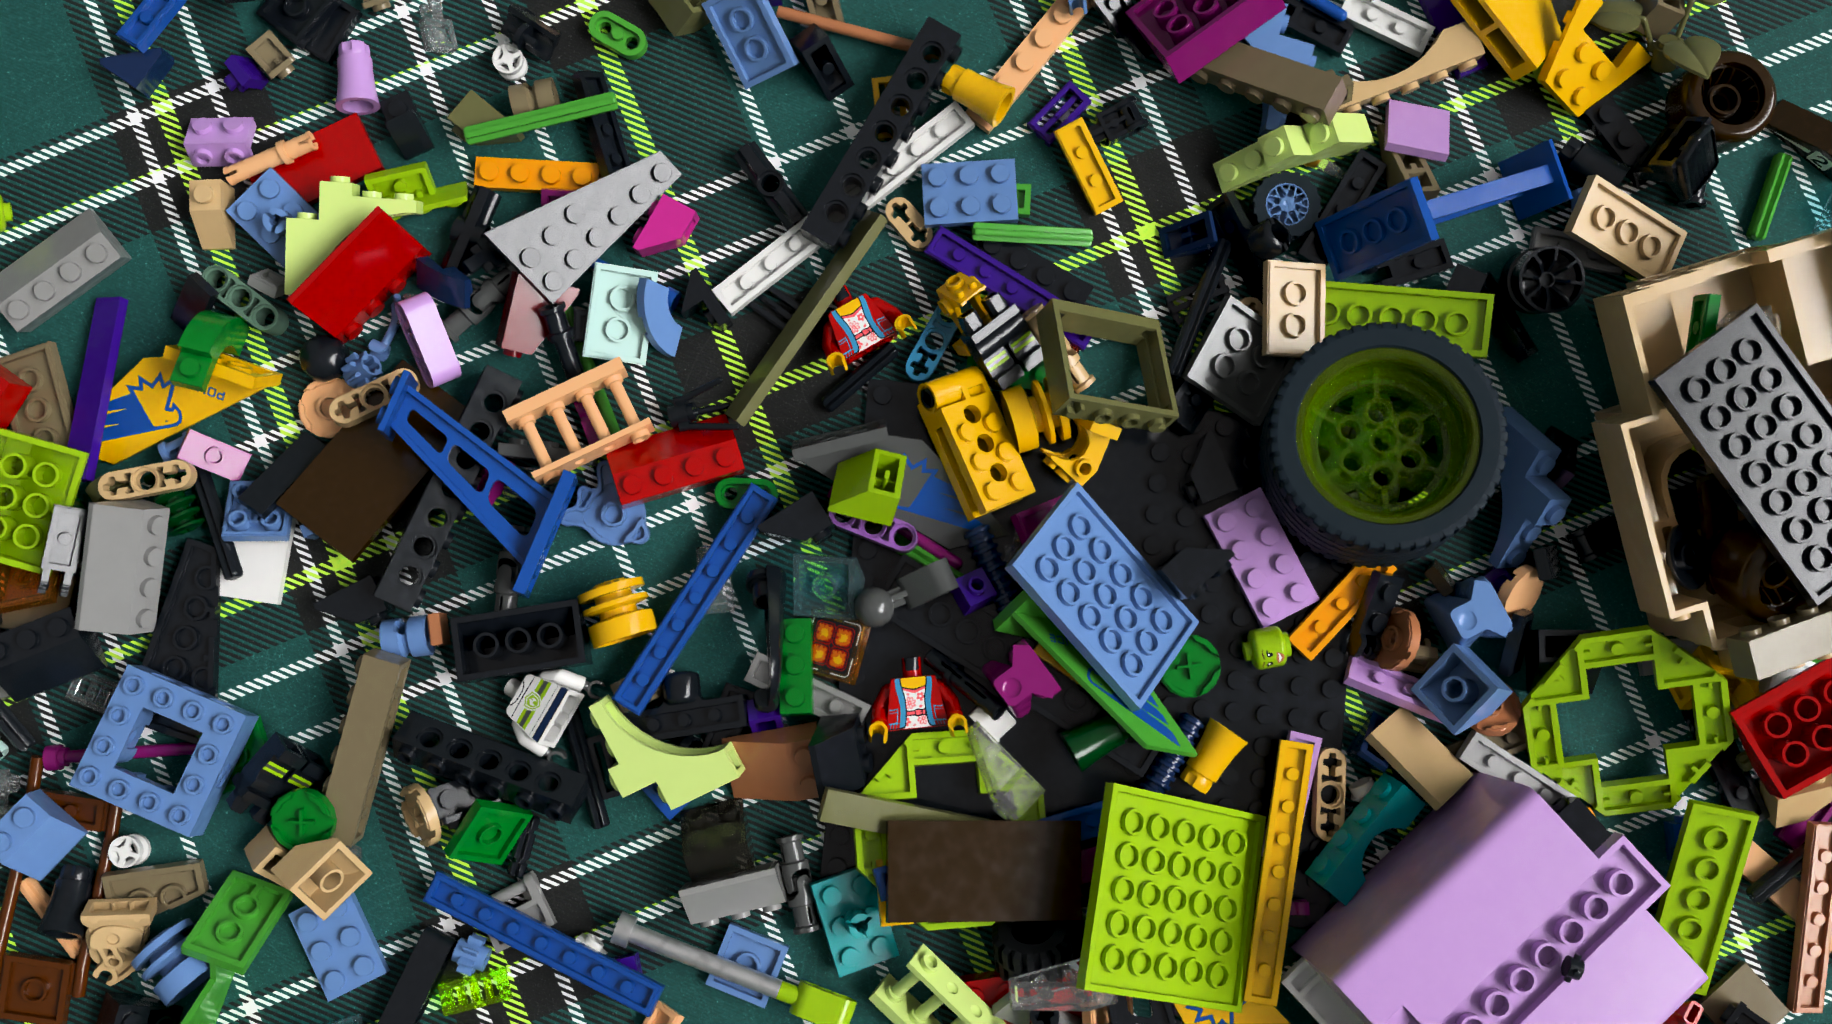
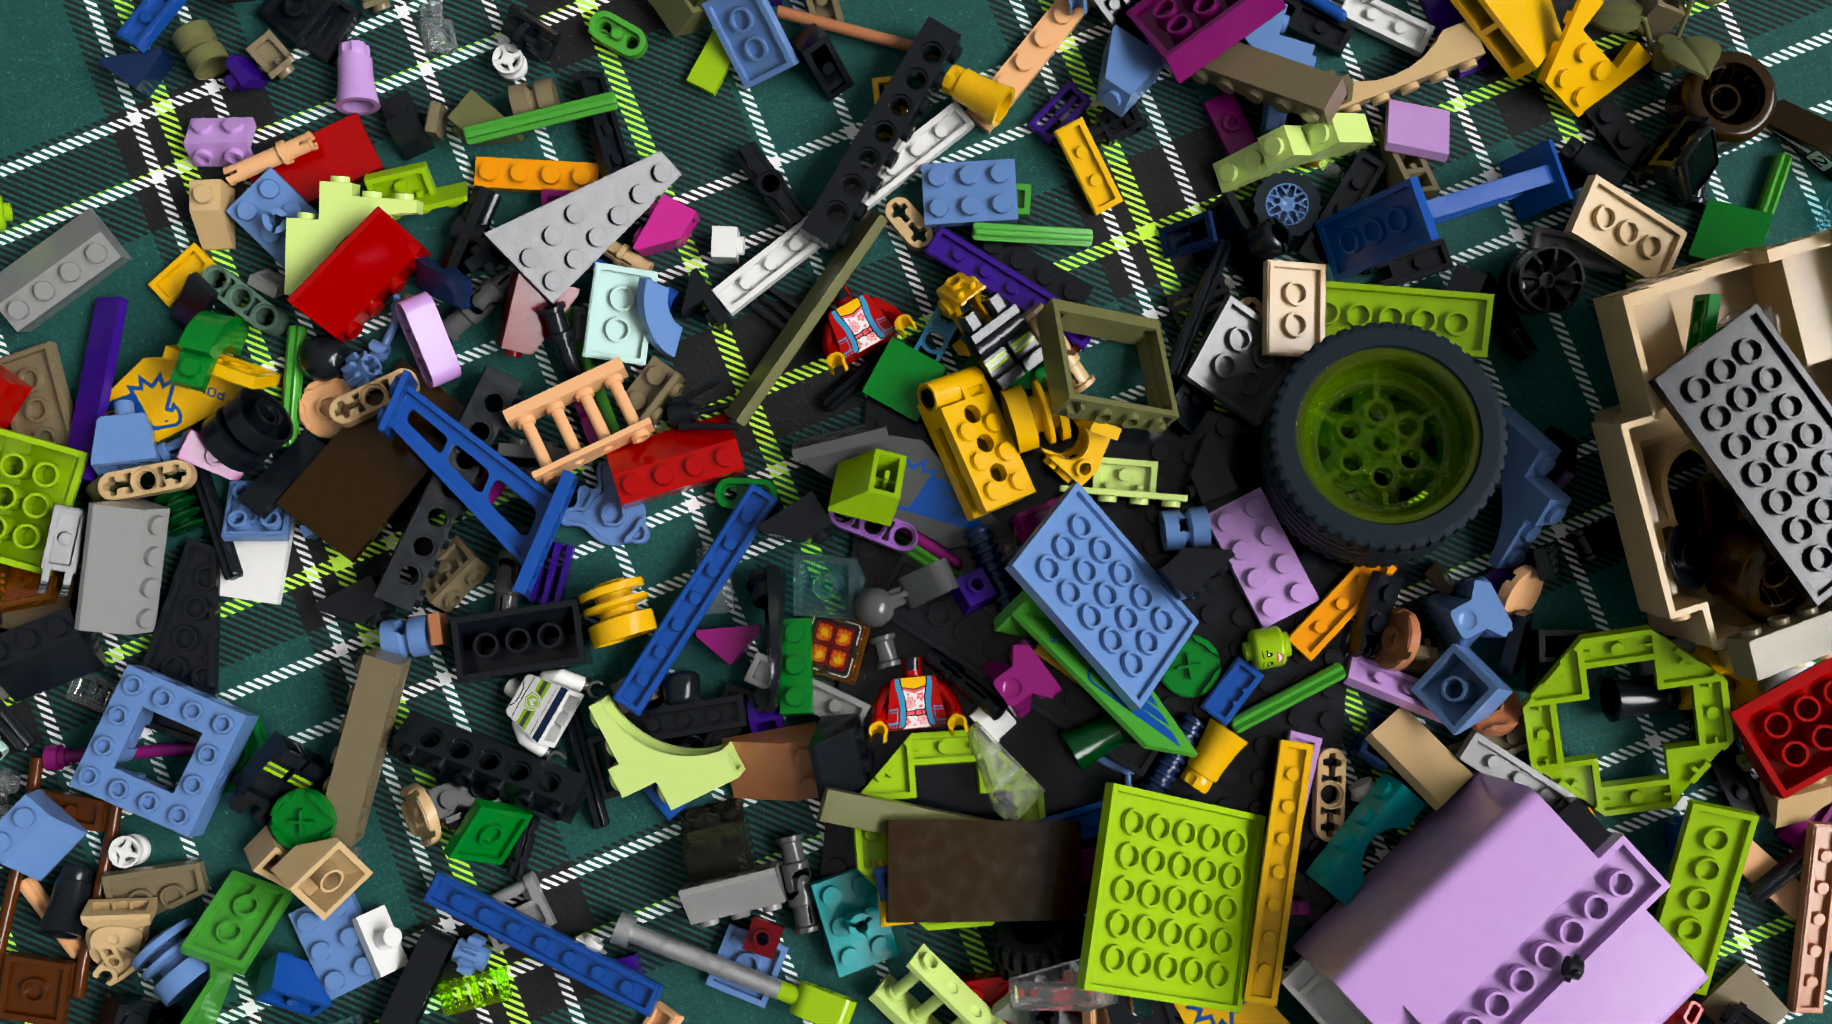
none -> medium blue torso [91,400,162,477]
none -> yellow tile [148,242,217,309]
none -> olive wheel [172,19,230,80]
none -> black wheel [202,387,294,472]
none -> blue slope [254,952,331,1018]
none -> bright green axle [281,325,307,448]
none -> white tile [351,904,408,979]
none -> dark tan bracket [412,535,492,613]
none -> dark tan tile [424,101,450,142]
none -> dark purple tile [528,542,576,604]
none -> tan pin [602,241,654,271]
none -> dark tan bracket [616,356,685,426]
none -> lime tile [686,30,732,97]
none -> magenta slope [695,625,762,666]
none -> white plate [711,226,745,264]
none -> dark red plate [742,915,785,960]
none -> green tile [862,337,947,422]
none -> dark grey bush [867,632,902,670]
none -> yellowish green bracket [1059,457,1188,508]
none -> medium blue slope [1095,25,1164,117]
none -> medium blue piece [1096,755,1135,787]
none -> medium blue wheel [1159,505,1212,552]
none -> blue plate [1199,656,1264,726]
none -> magenta plate [1202,93,1257,157]
none -> bright green axle [1229,663,1346,733]
none -> black plant [1600,678,1681,722]
none -> green tile [1687,198,1774,262]

